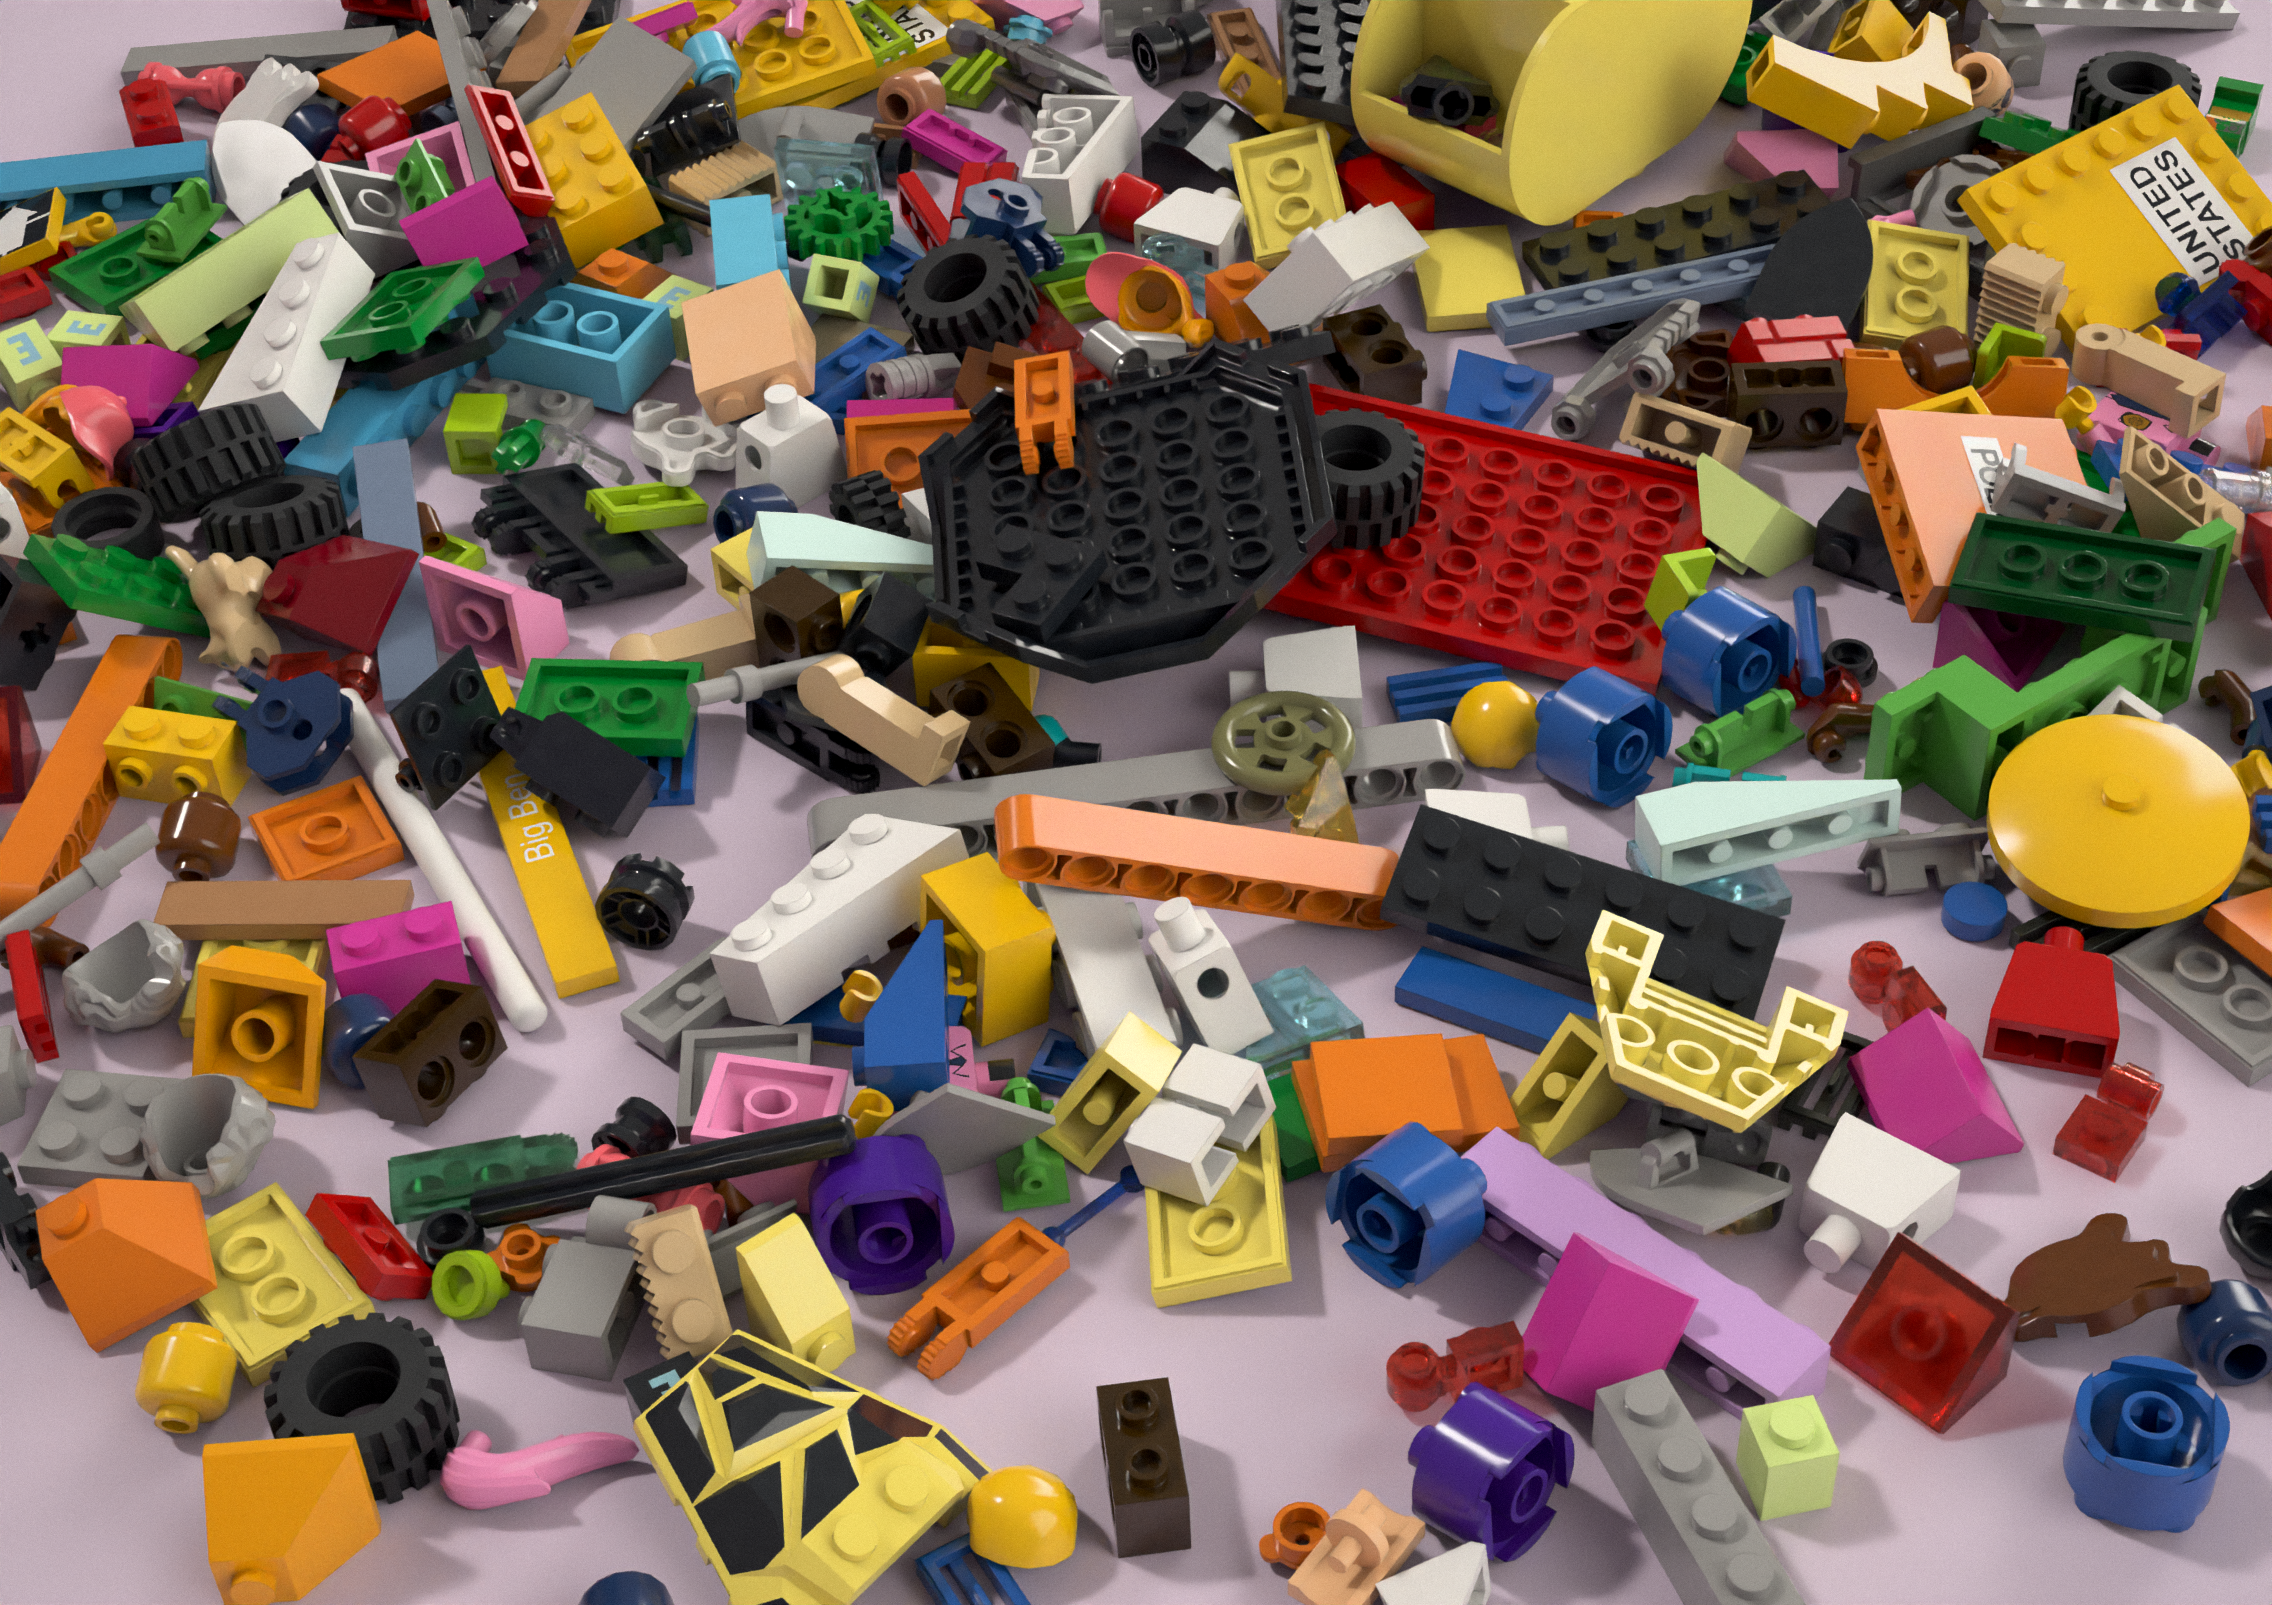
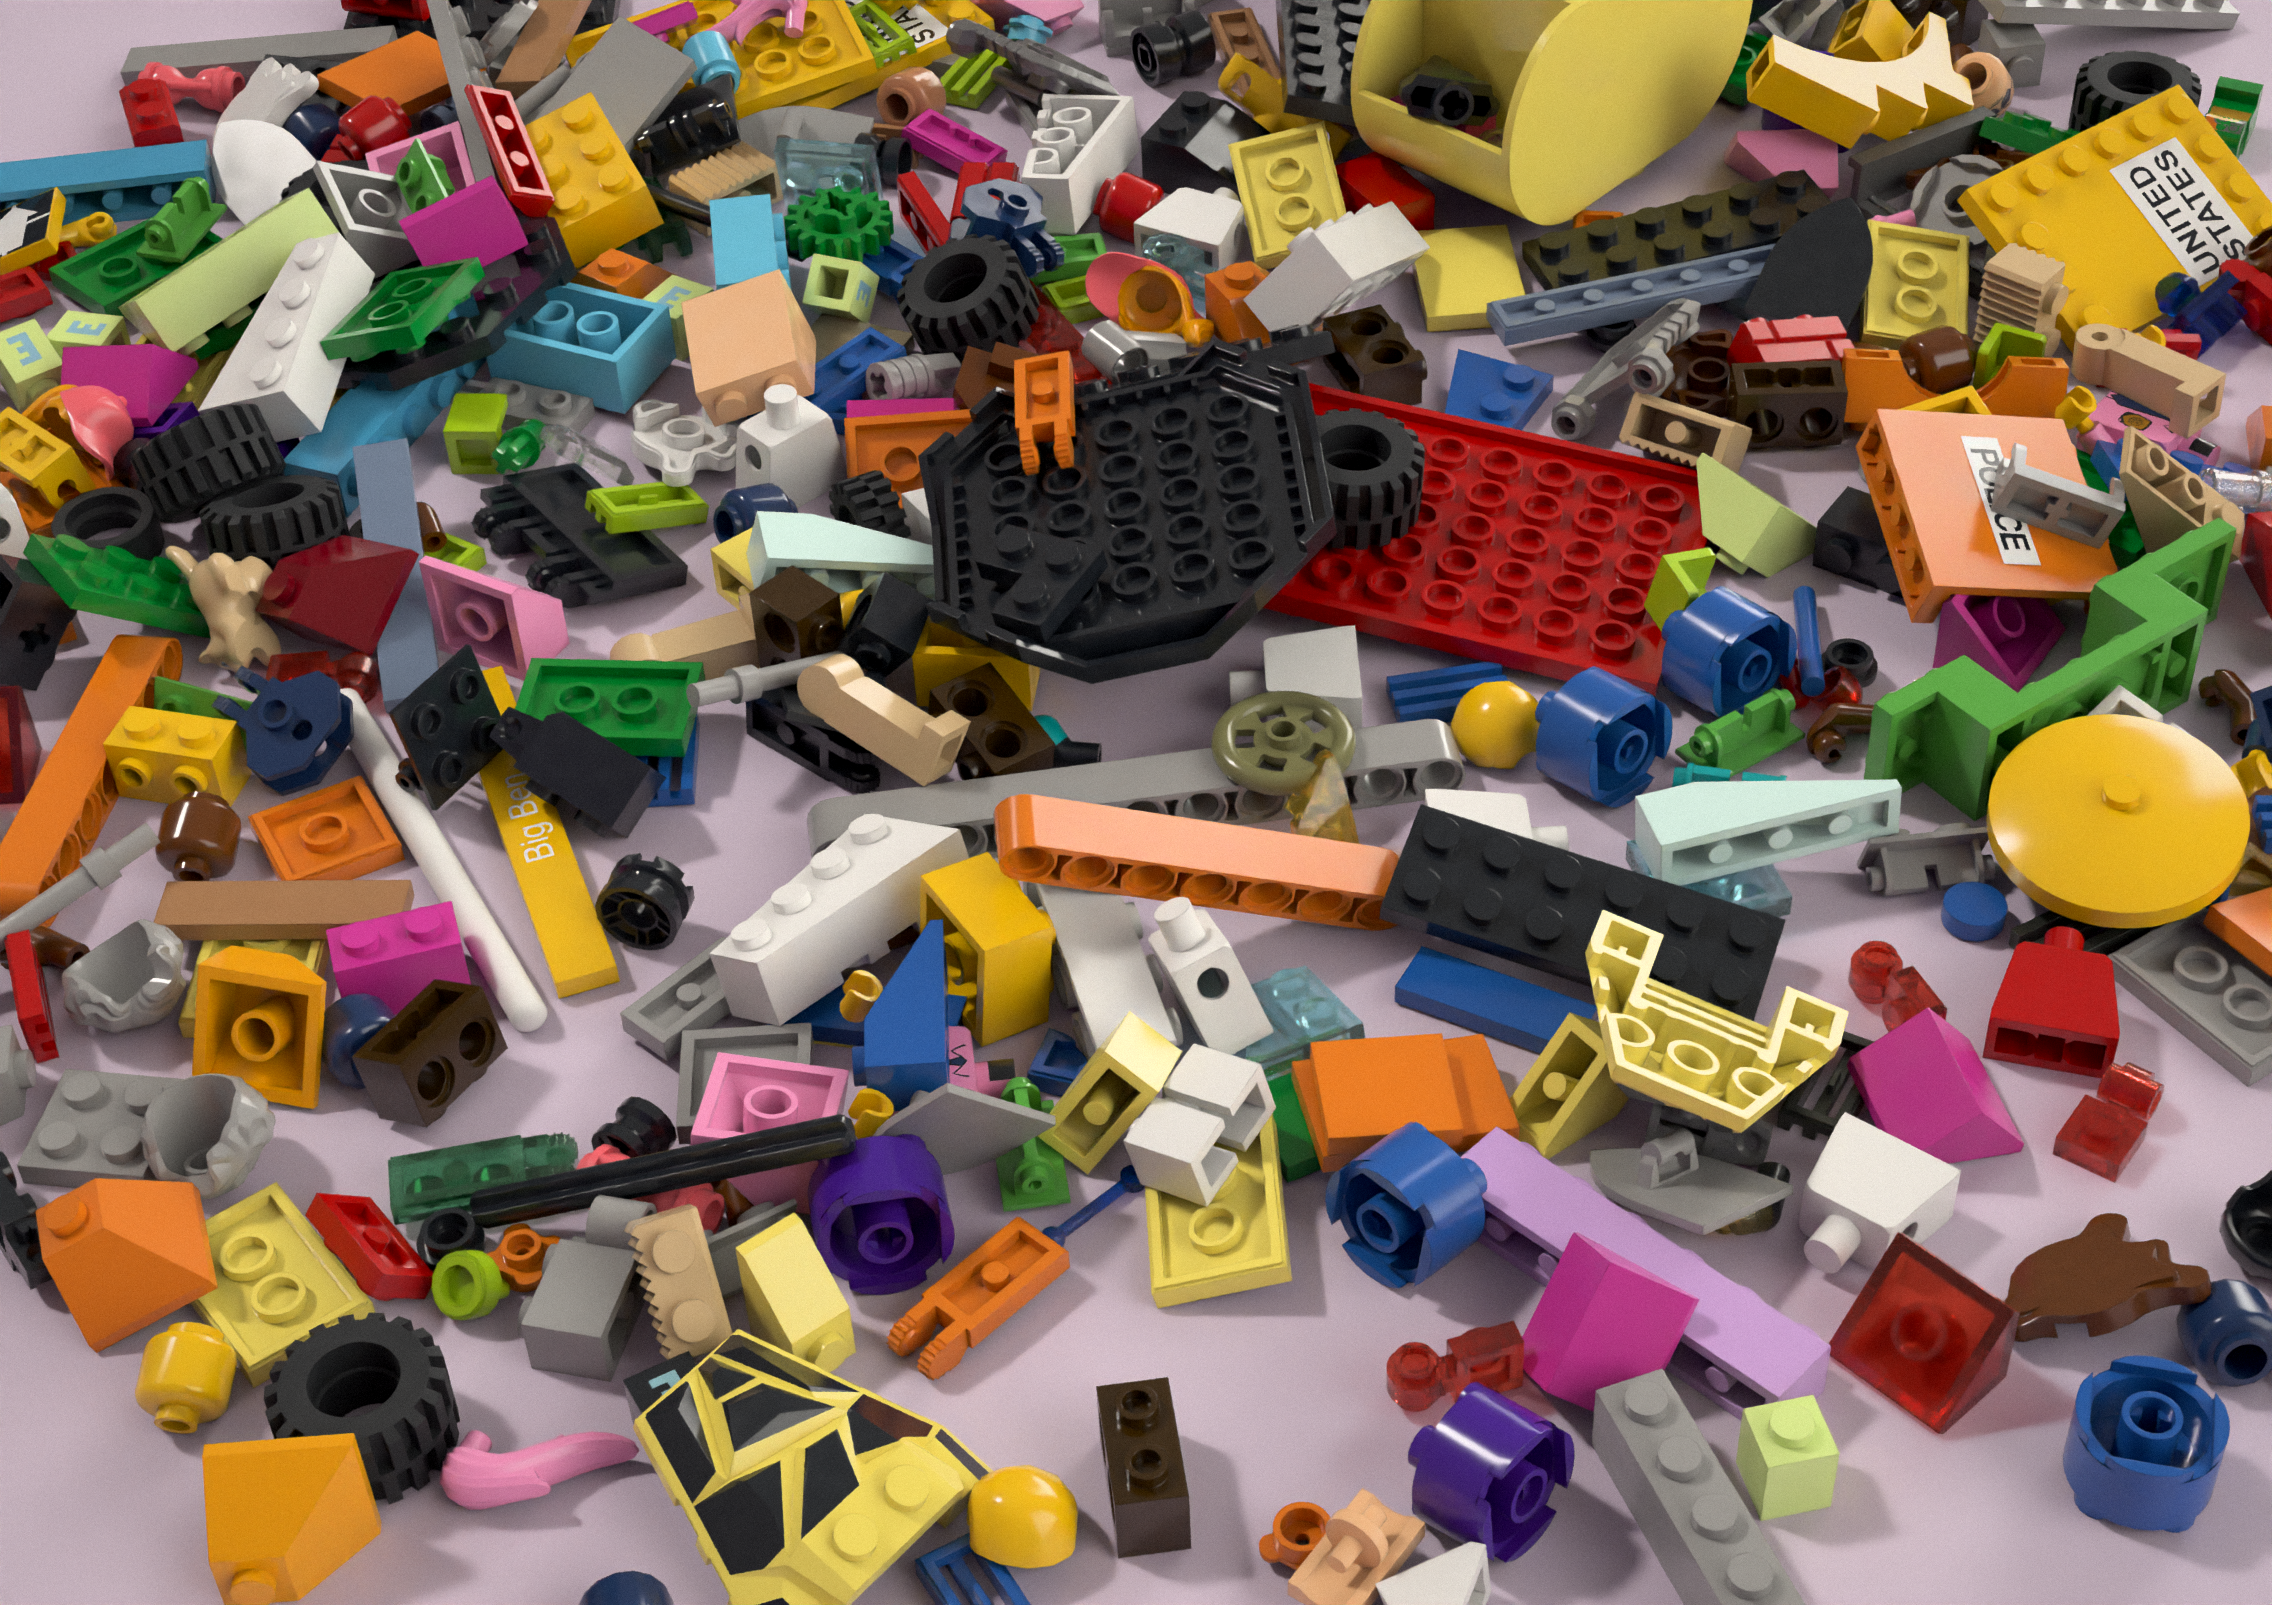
dark green tile [1948,512,2217,643] -> none

